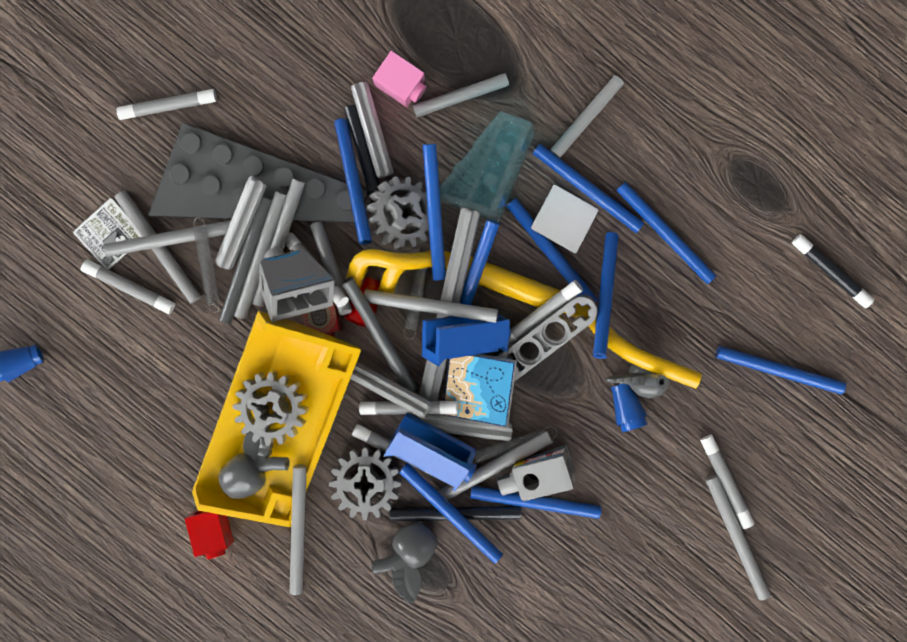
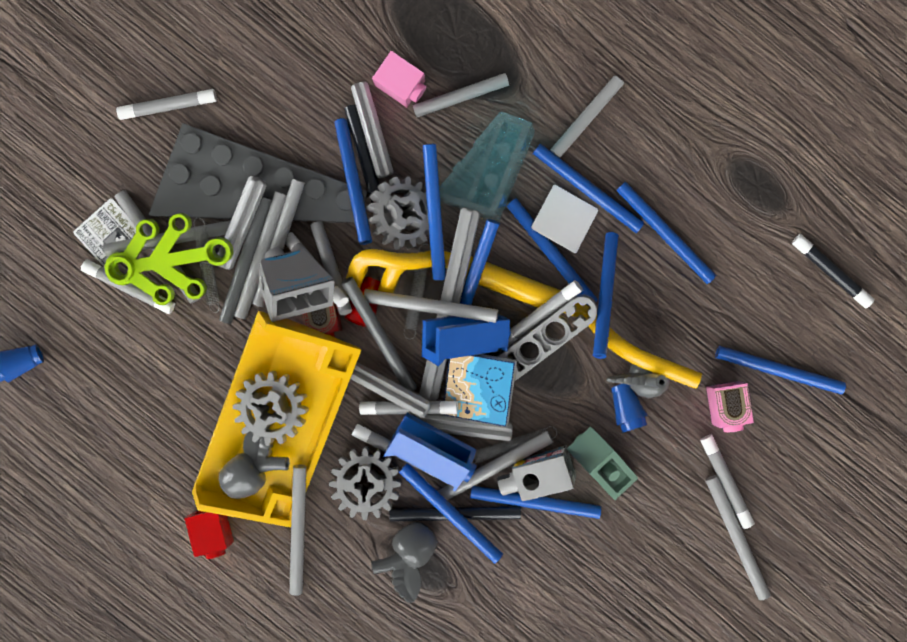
none -> lime plant [105,213,233,305]
none -> sand green slope [567,426,638,500]
none -> brick [706,381,754,432]

